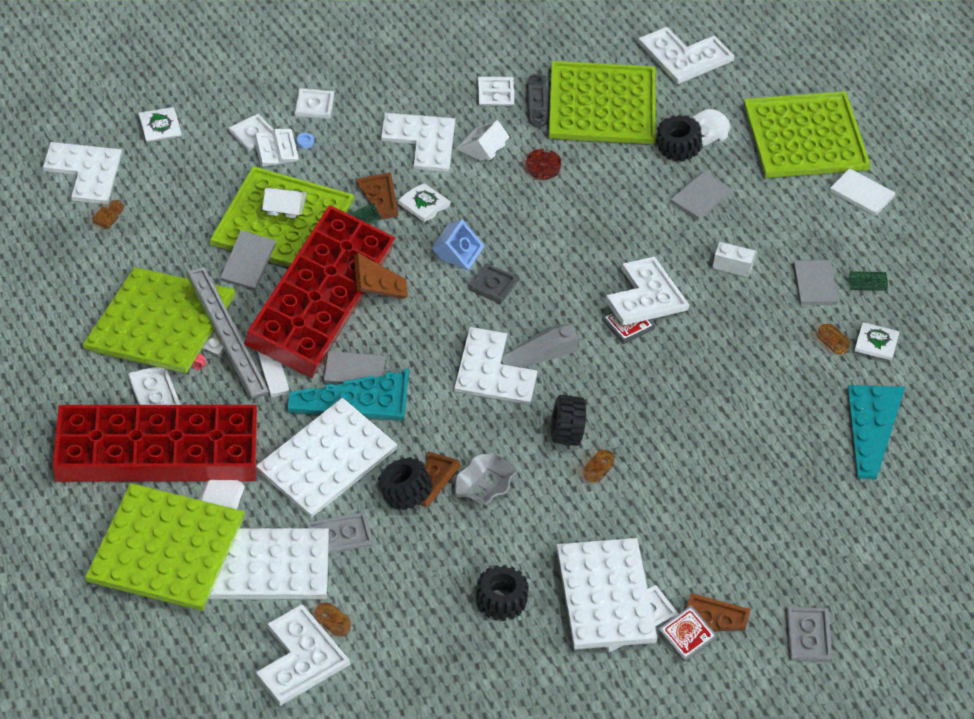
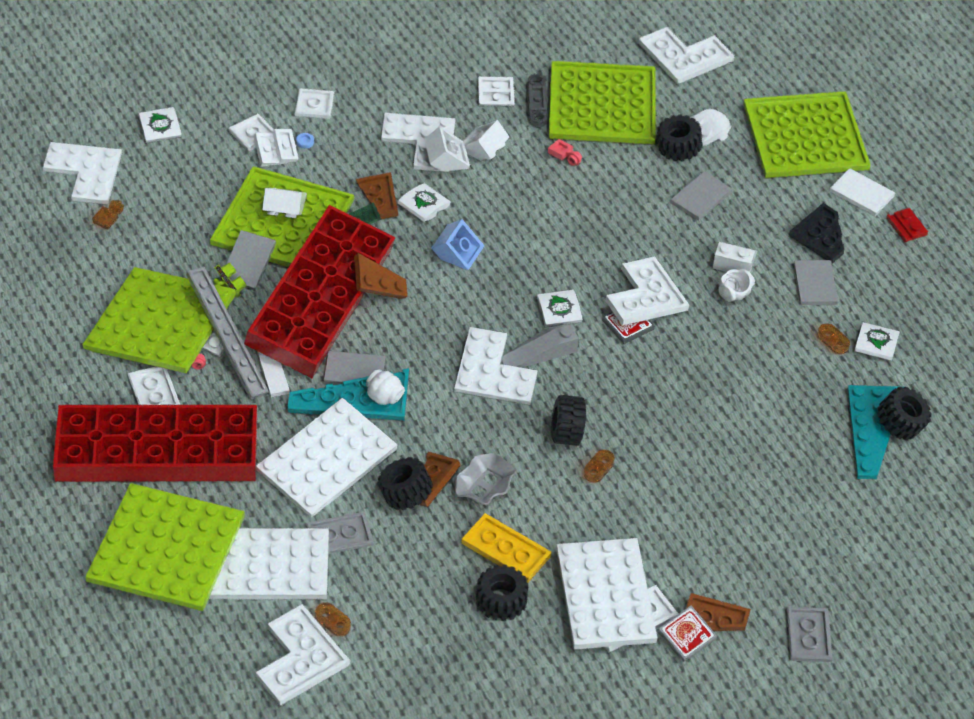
white tile [199,480,245,509] -> none
dark grey tile [468,263,519,304] -> none
clear red plate [526,149,561,180] -> none
clear green plate [849,271,888,291] -> none
none -> lime hips [213,263,247,298]
none -> white hair [366,369,405,405]
none -> white slope [424,126,470,172]
none -> yellow plate [461,513,552,583]
none -> white slope [537,290,583,327]
none -> coral plate [548,139,582,166]
none -> white hair [719,269,755,302]
none -> black plate [789,203,844,264]
none -> black tyre [877,387,931,440]
none -> red plate [886,207,928,242]

